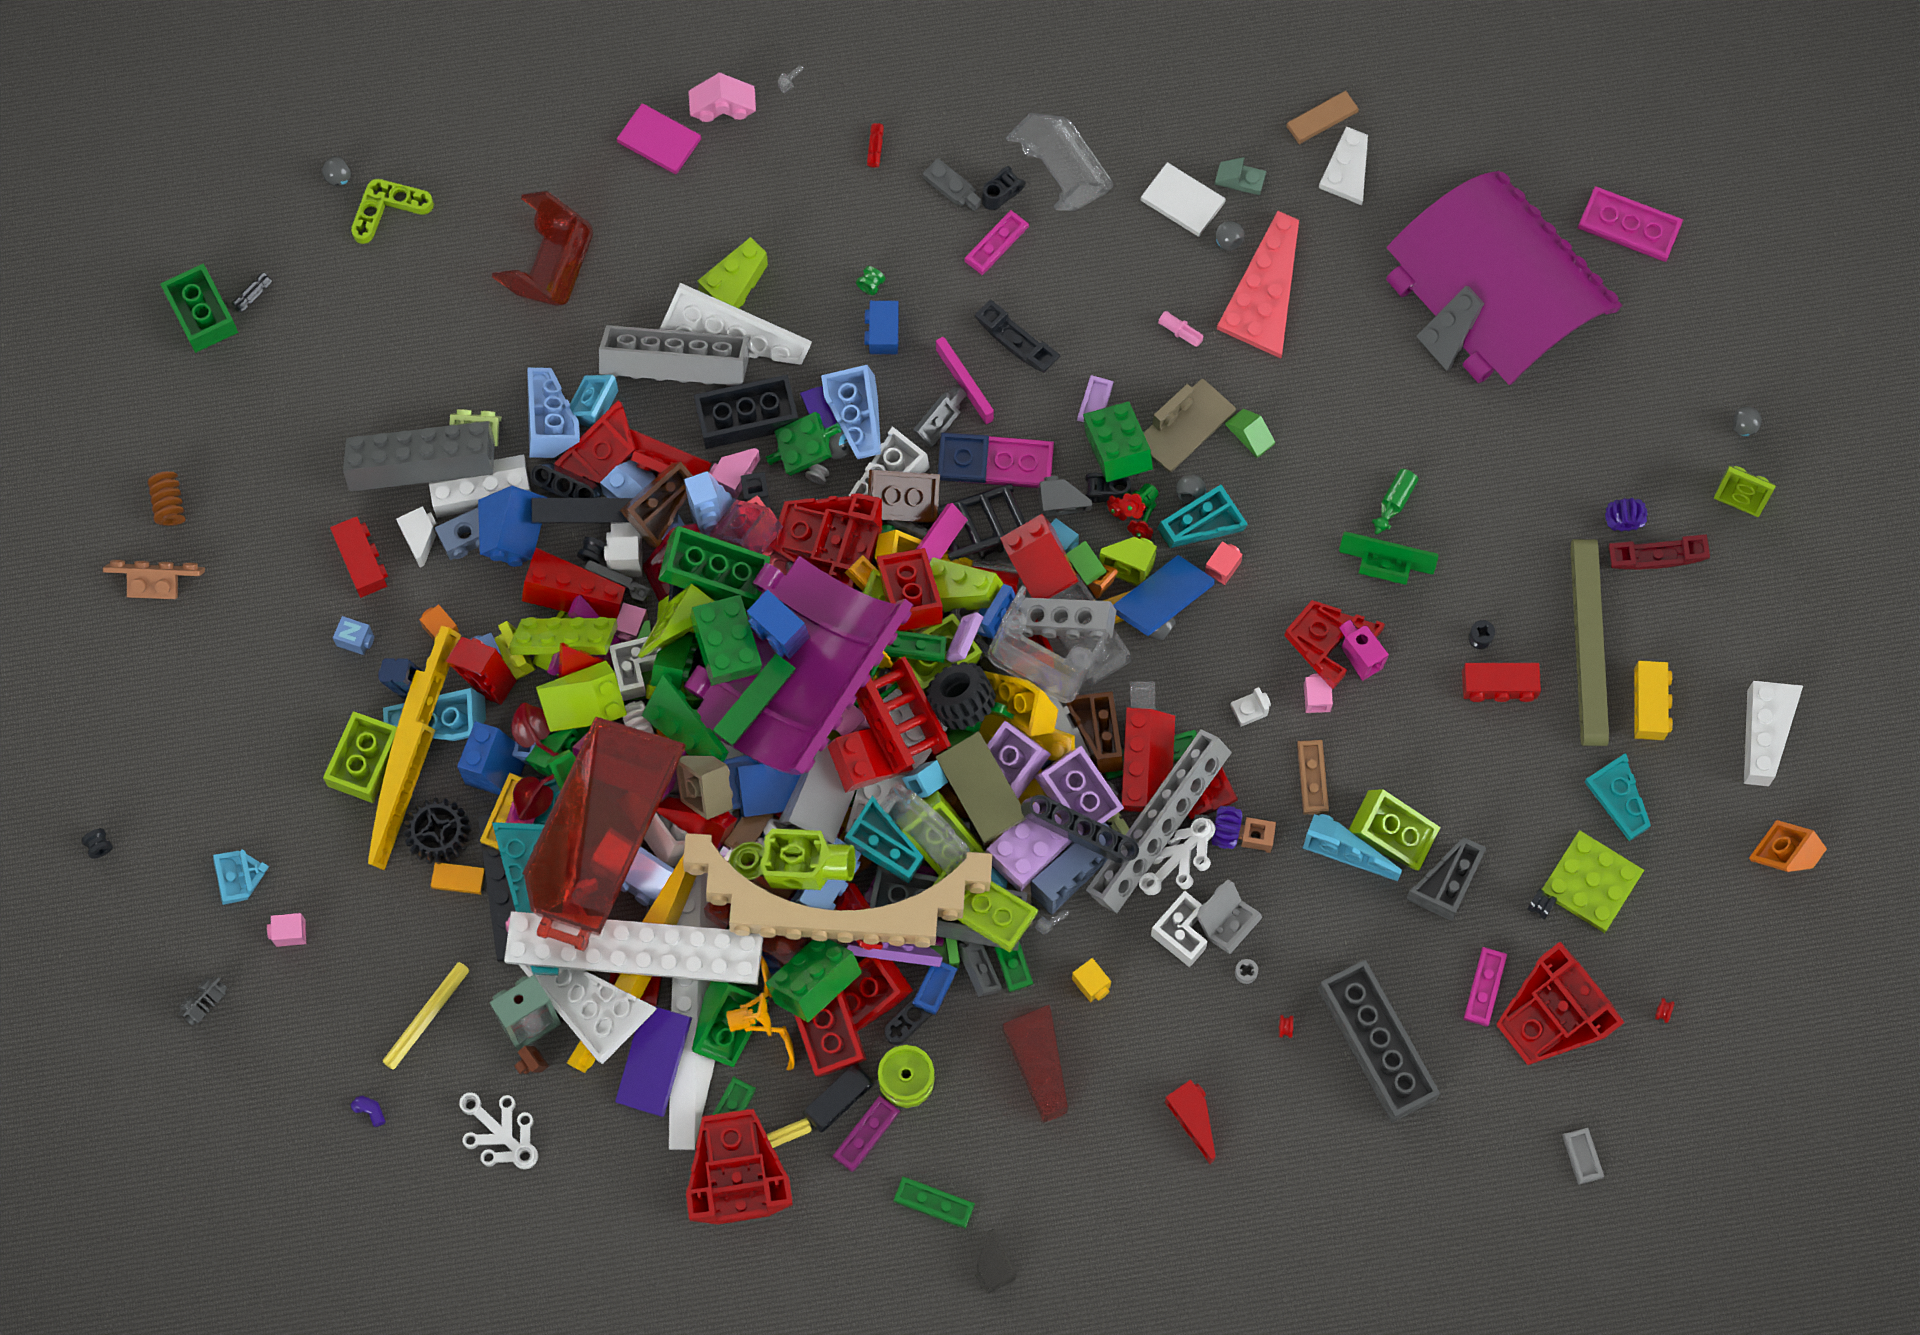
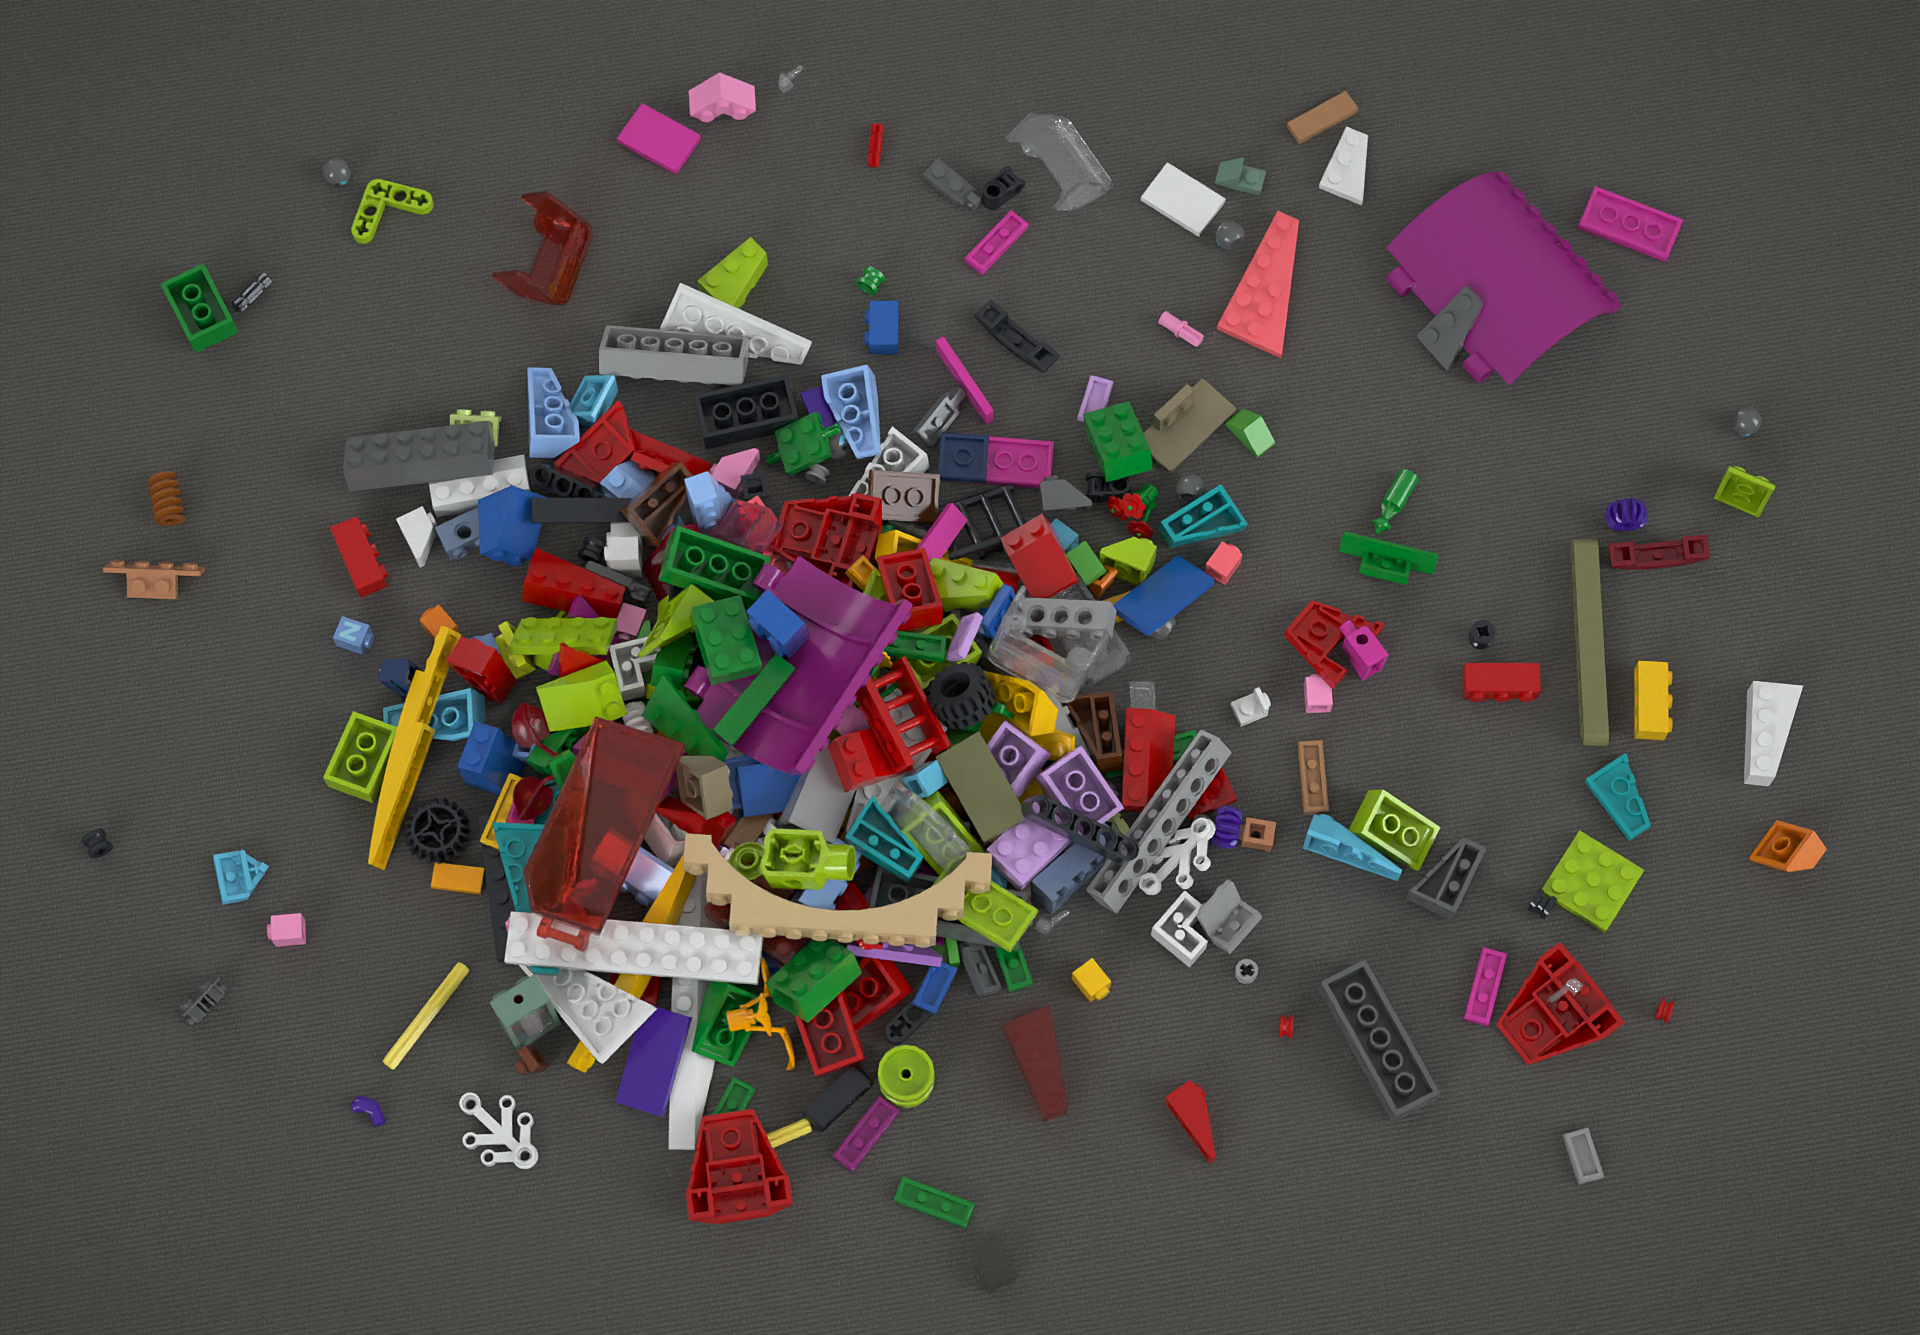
none -> clear hand [1548,978,1583,1003]

